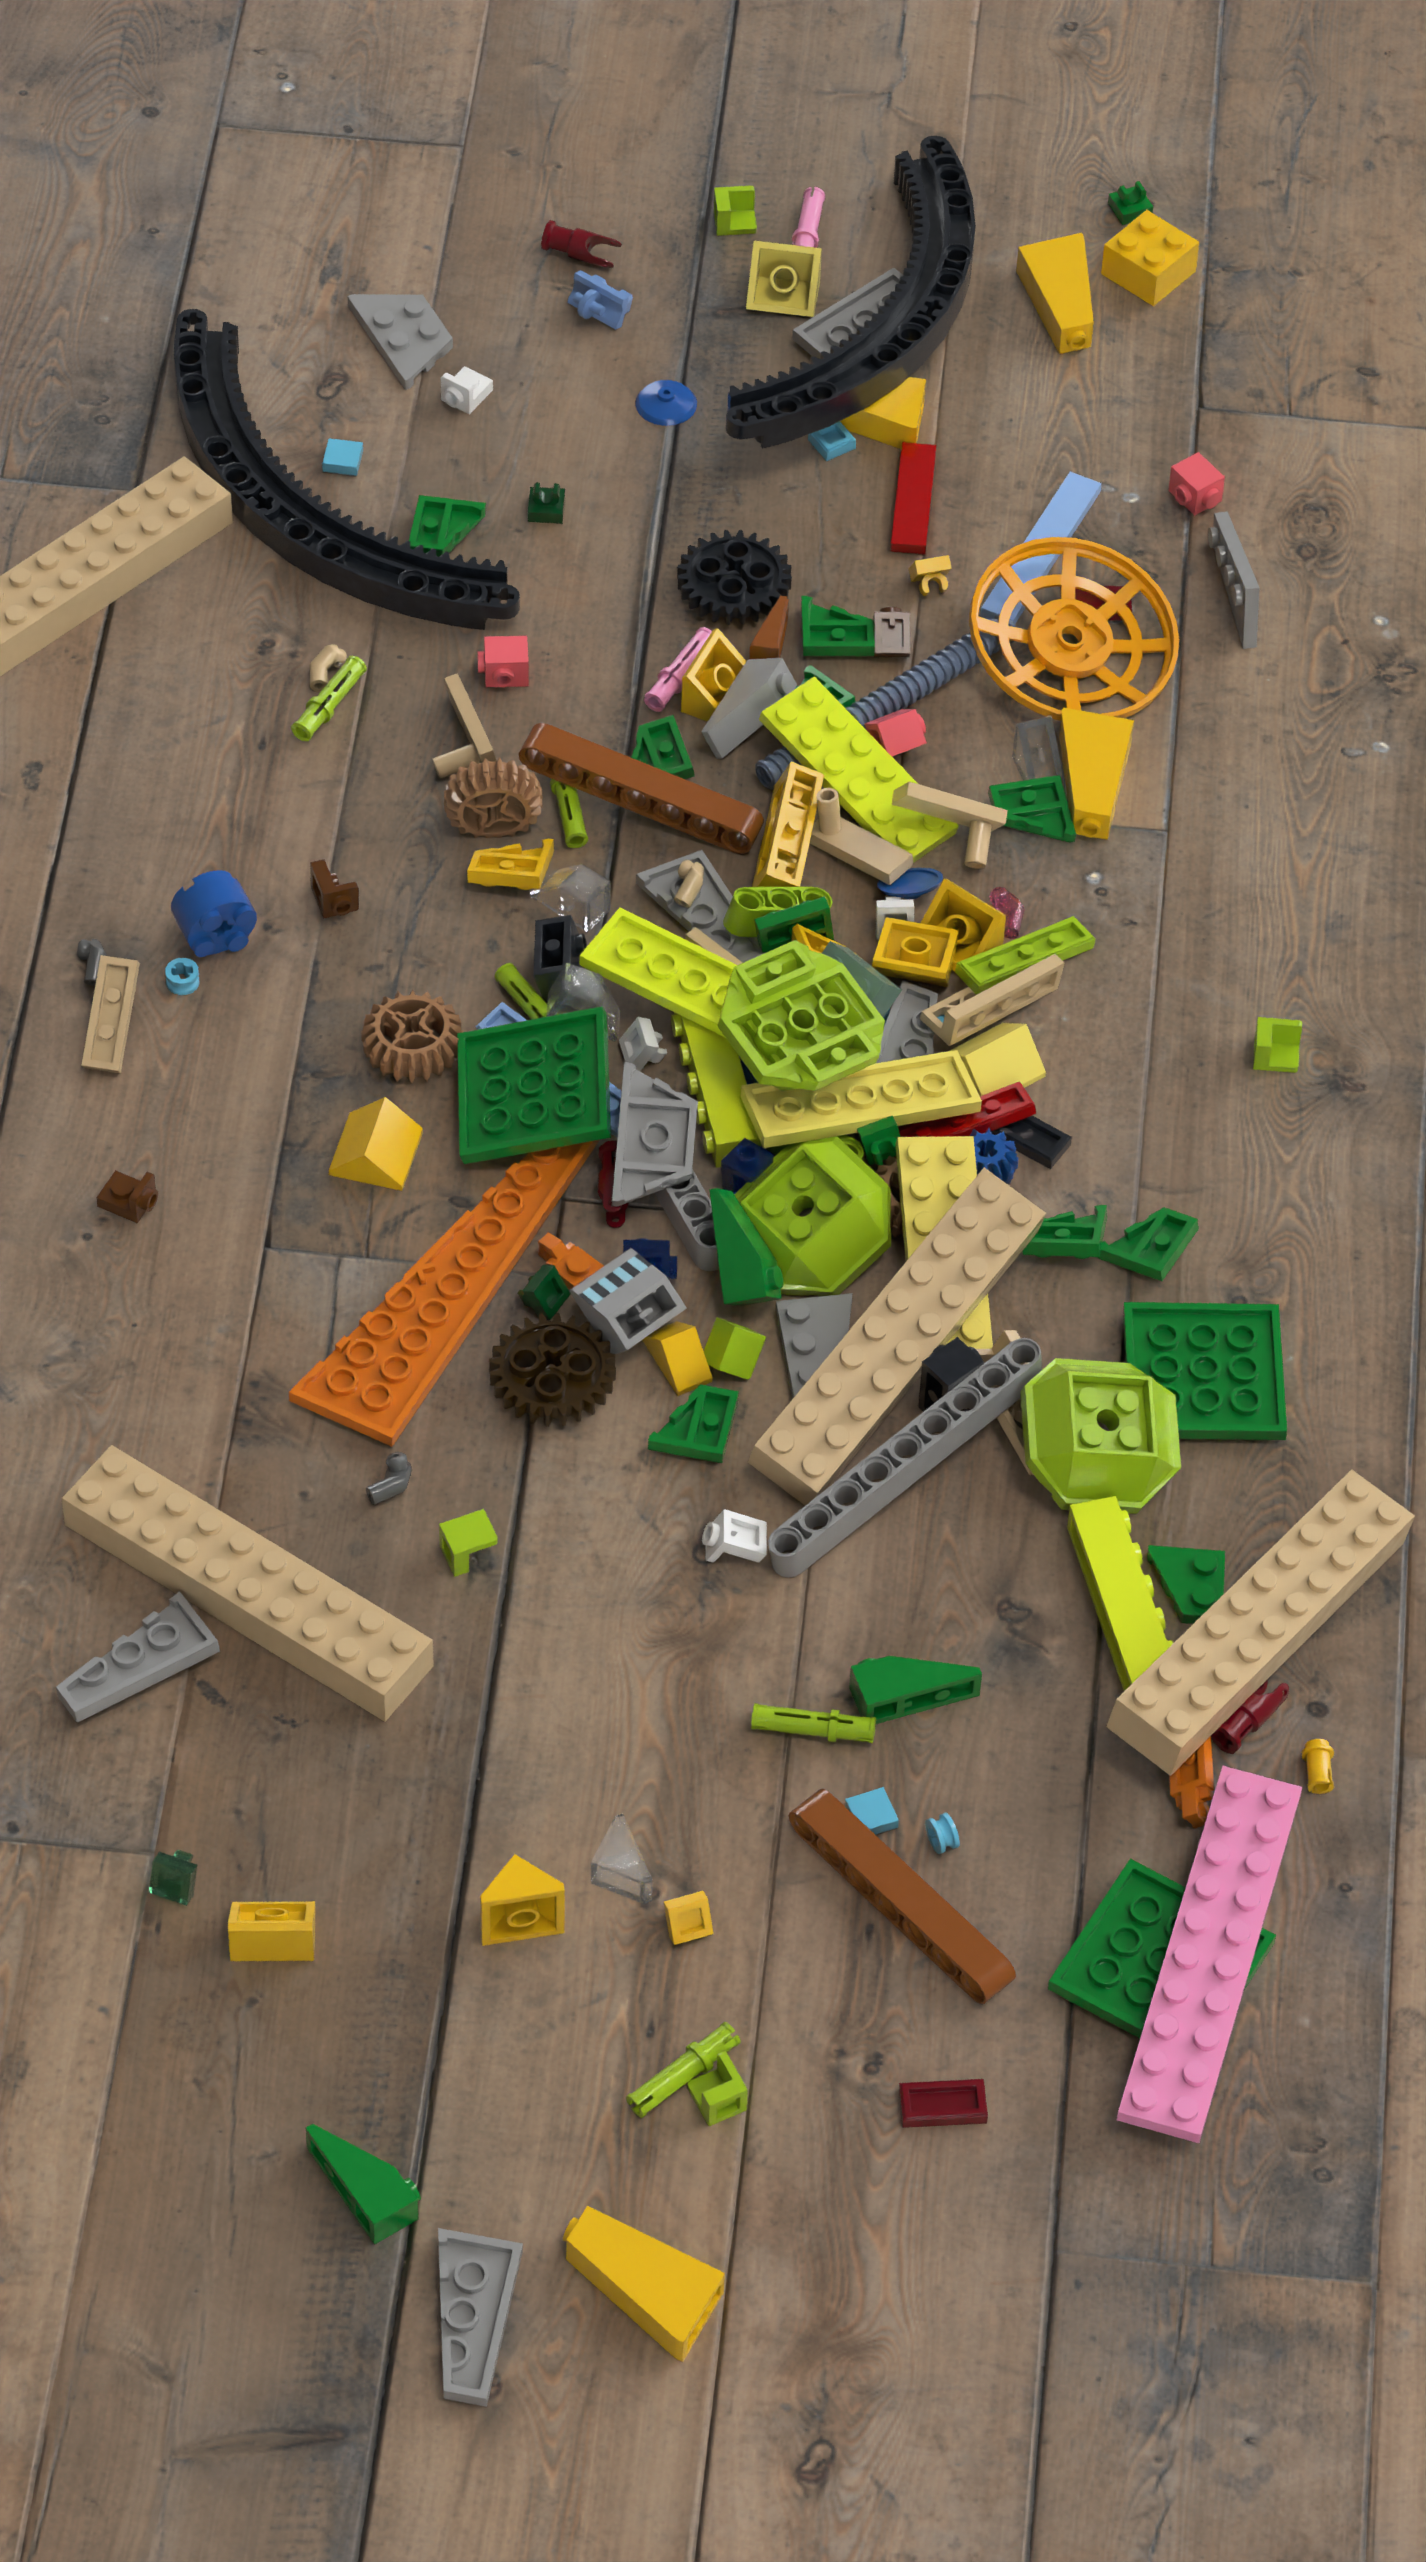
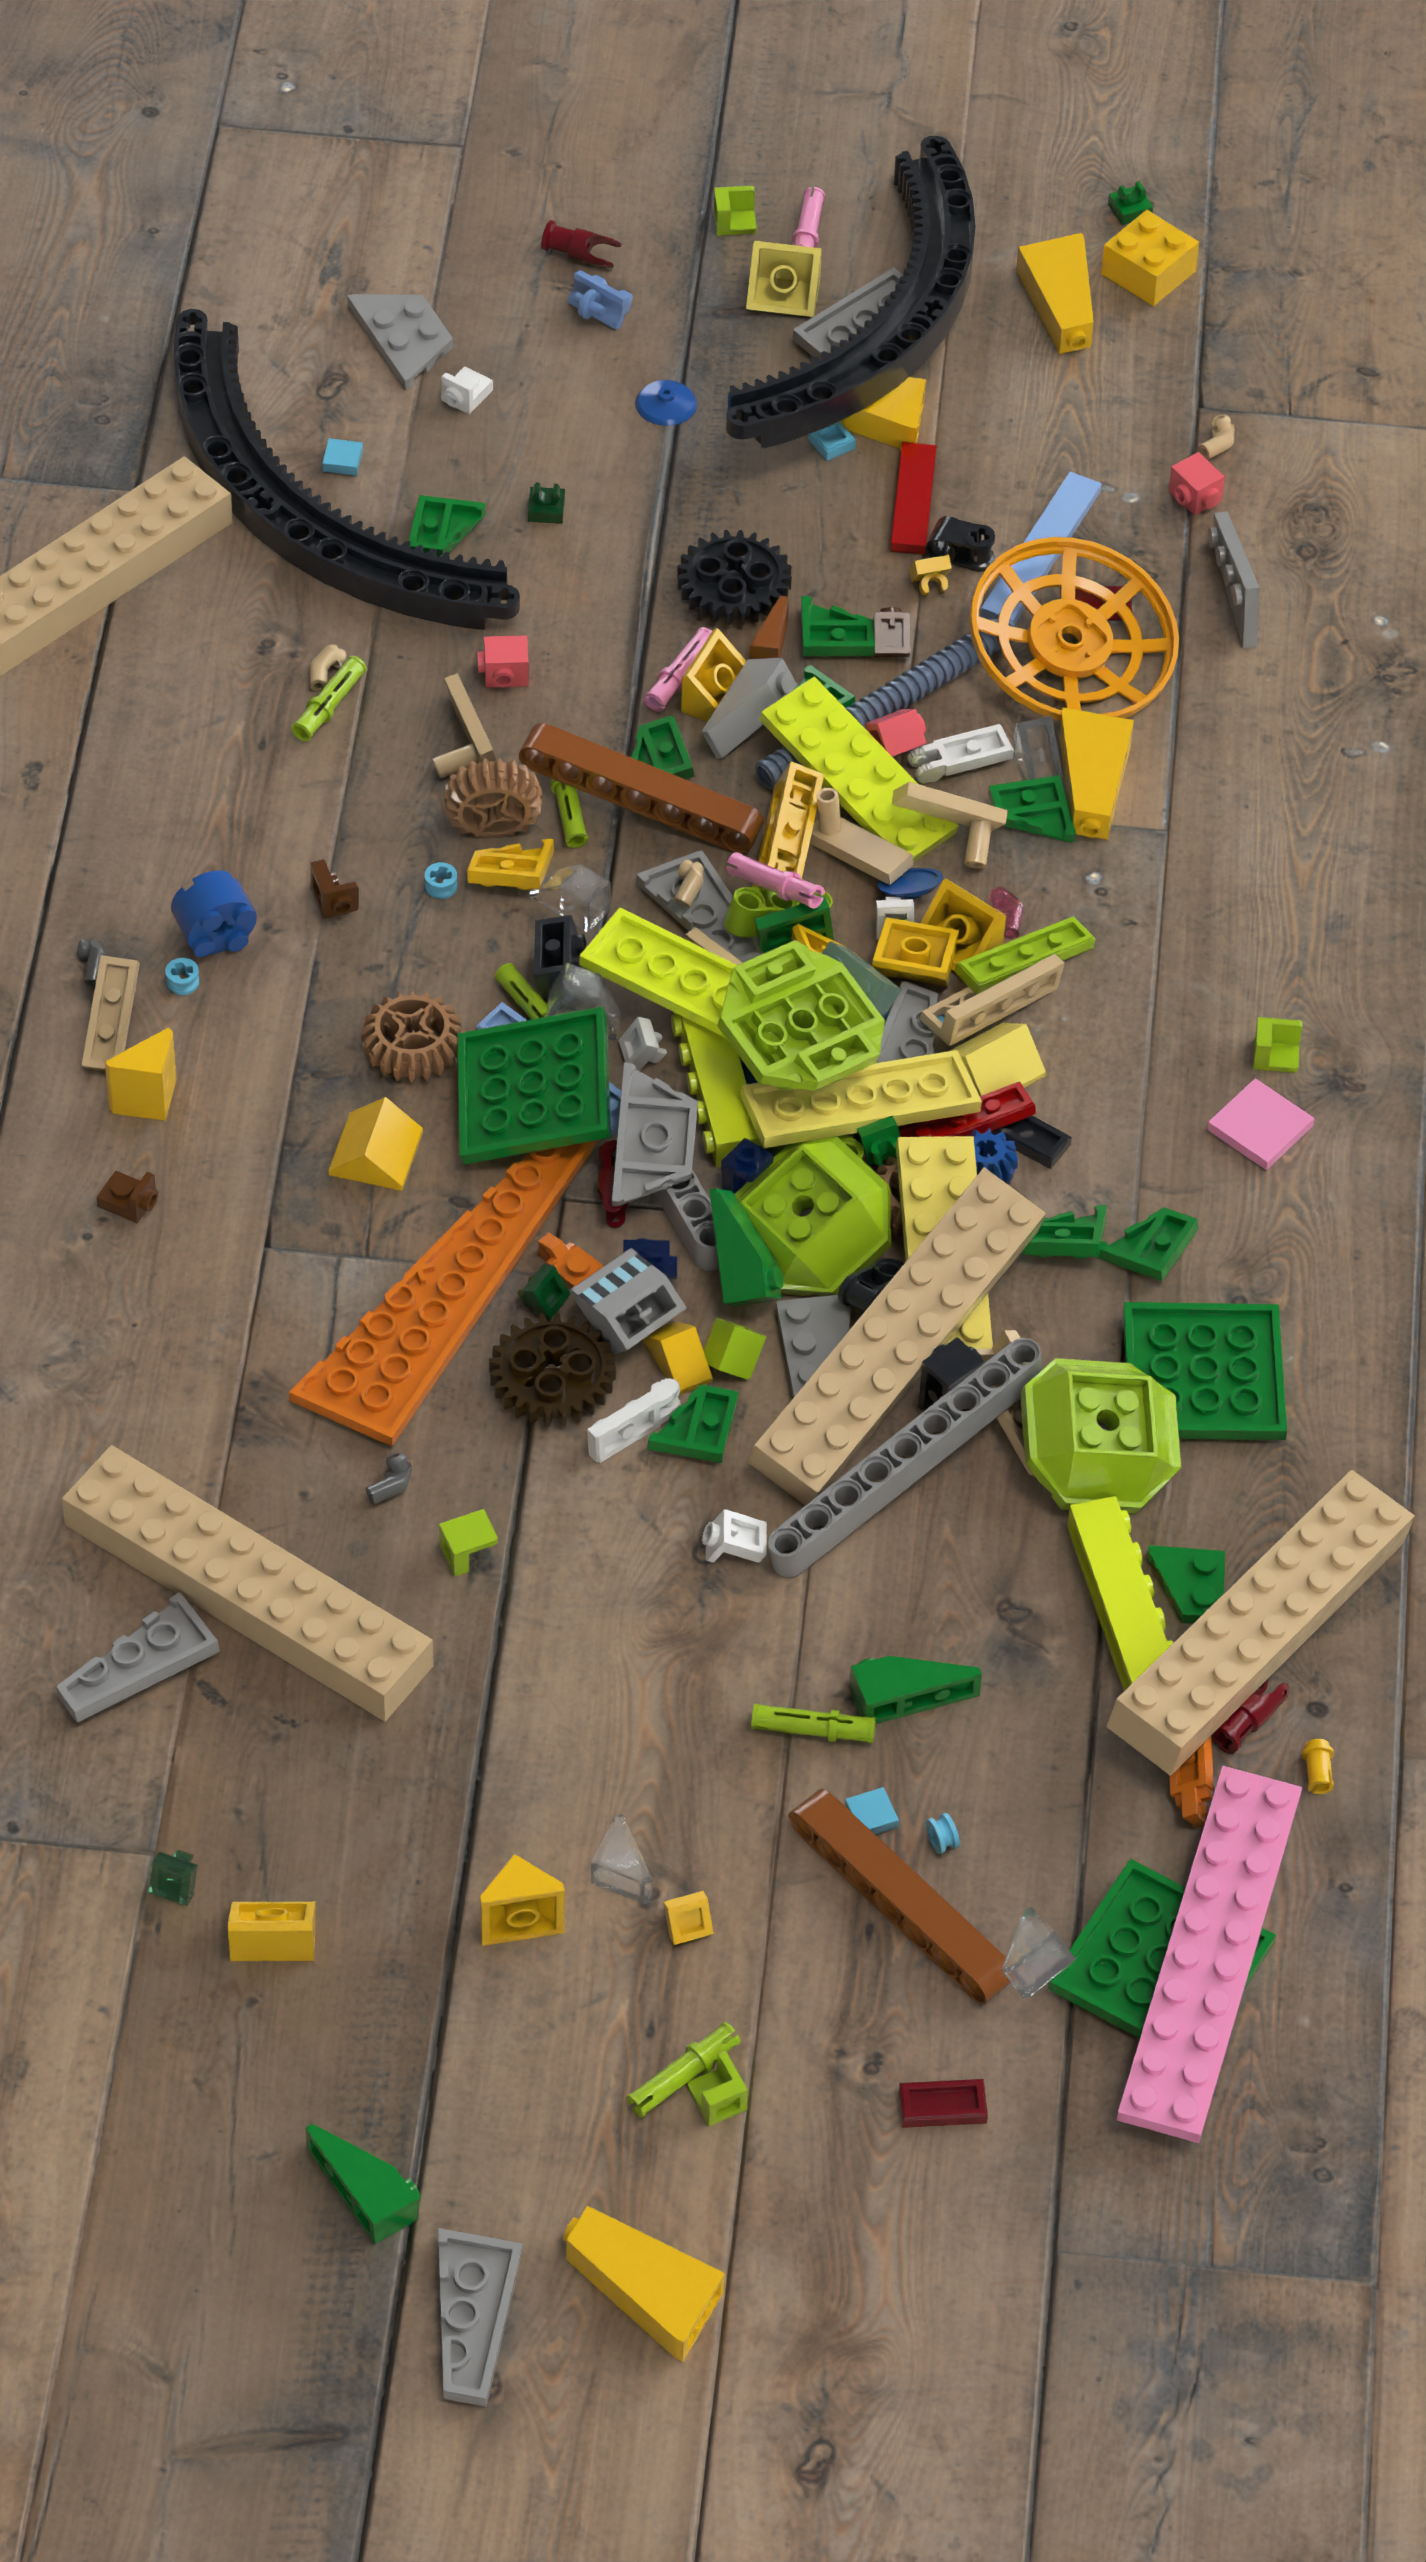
none -> yellow slope [105,1027,177,1121]
none -> medium azure bush [425,862,457,899]
none -> white hinge [587,1378,681,1463]
none -> bright pink pin [726,852,825,909]
none -> black piece [838,1258,905,1313]
none -> white hinge [907,724,1014,784]
none -> black piece [925,516,995,572]
none -> clear slope [1002,1907,1076,1998]
none -> tan arm [1199,414,1235,460]
none -> bright pink tile [1207,1078,1315,1170]

